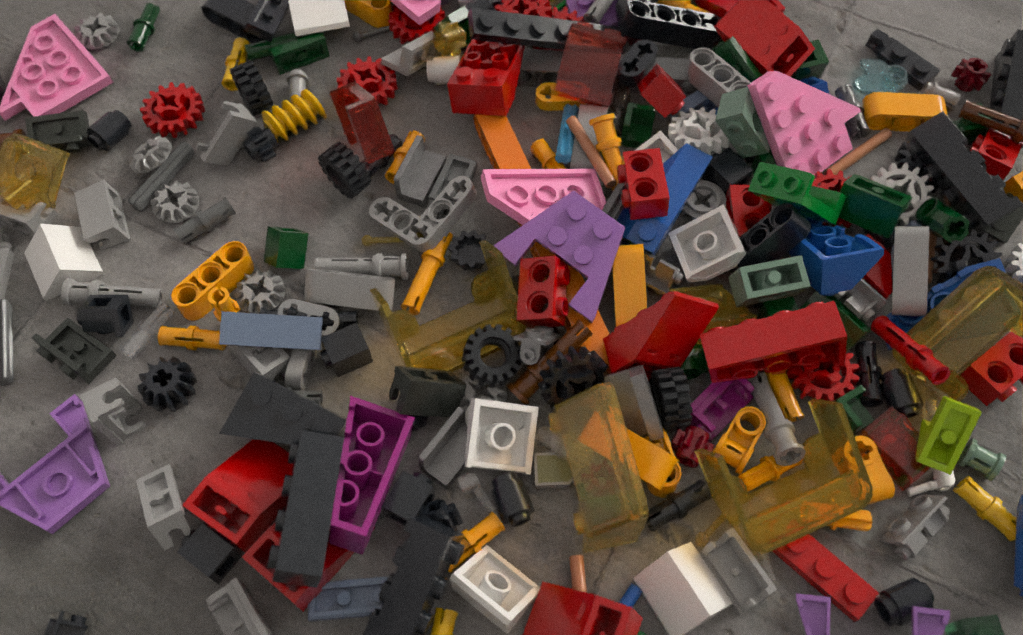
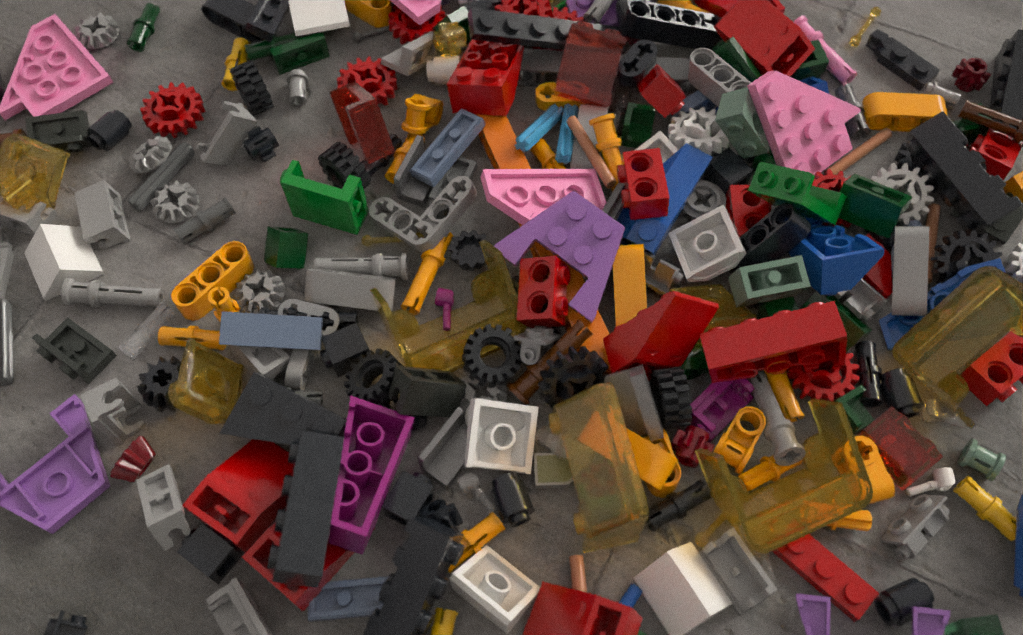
black brick [77,295,134,338] -> none
yellow piece [261,89,327,144] -> none
clear light blue plate [852,59,908,94] -> none
red pin [871,315,951,385] -> none
dark green piece [915,197,970,242] -> none
lime slope [915,396,982,475] -> none
none -> dark red piece [110,435,156,482]
none -> clear yellow slope [168,338,244,424]
none -> green panel [280,160,369,235]
none -> black tyre [344,349,403,409]
none -> light orange piece [401,94,444,134]
none -> sand blue tile [409,109,486,187]
none -> magenta hand [435,288,454,331]
none -> dark azure axle [515,104,563,152]
none -> bright pink pin [794,16,857,86]
none -> clear yellow hinge [849,7,881,47]

